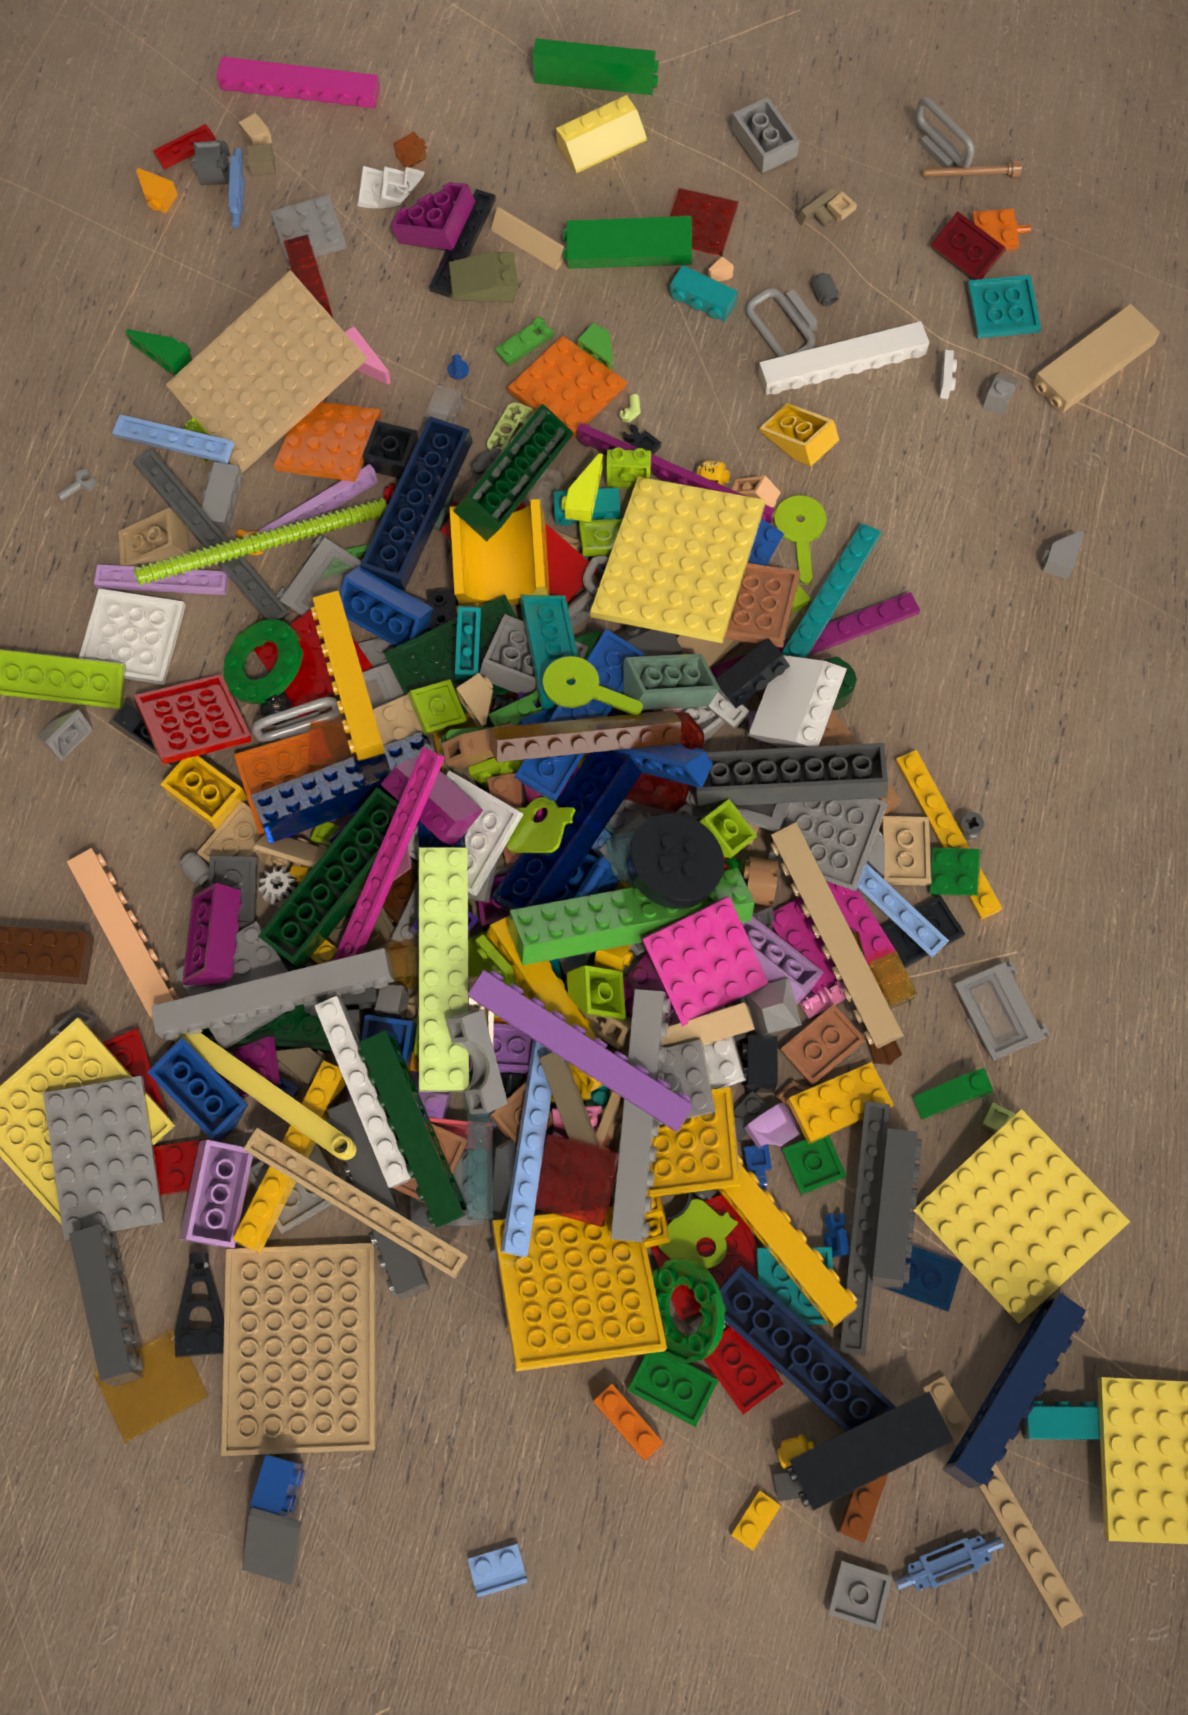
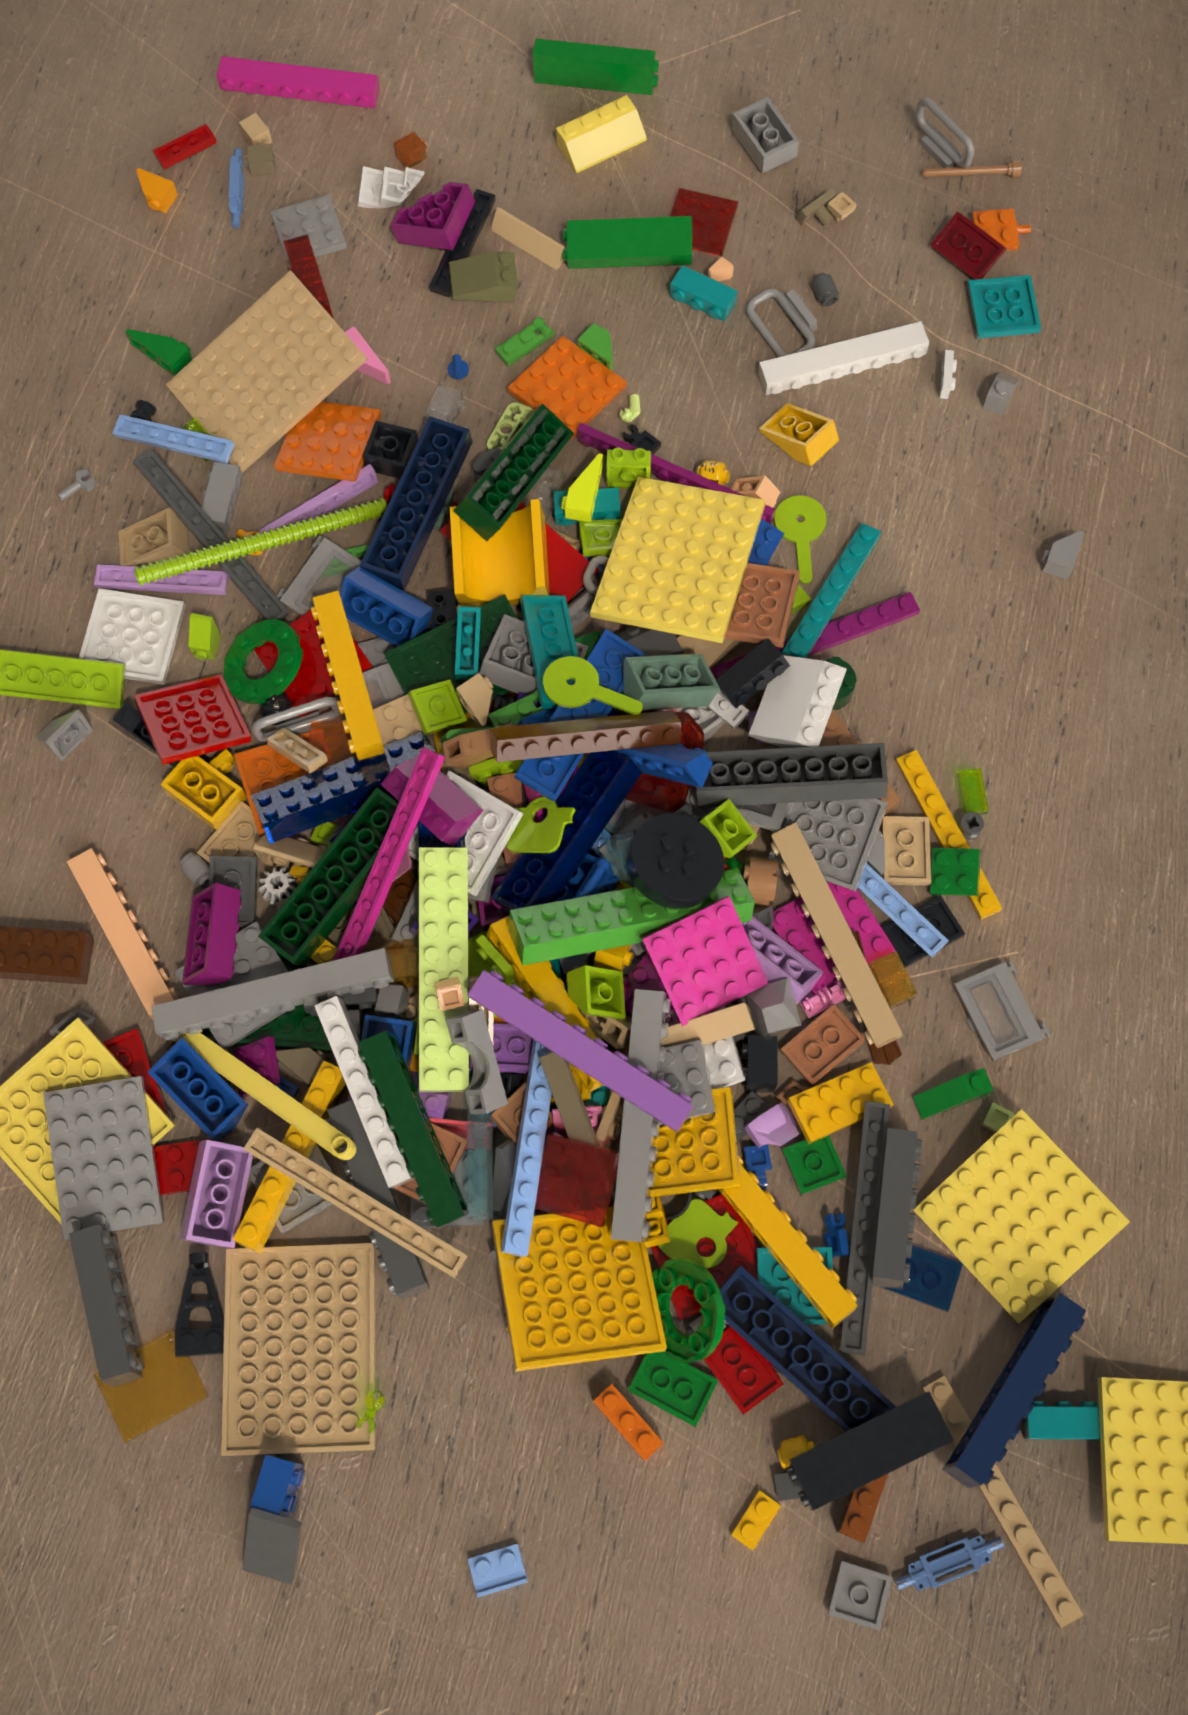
dark grey brick [192,140,230,185] -> none
tan brick [1033,304,1160,413] -> none
none -> black wheel [130,400,156,421]
none -> lime slope [188,613,222,660]
none -> yellow plate [209,749,236,774]
none -> tan plate [266,727,328,773]
none -> clear neon green arm [356,1390,385,1433]
none -> light nougat slope [434,977,465,1011]
none -> clear neon green plate [957,768,989,815]

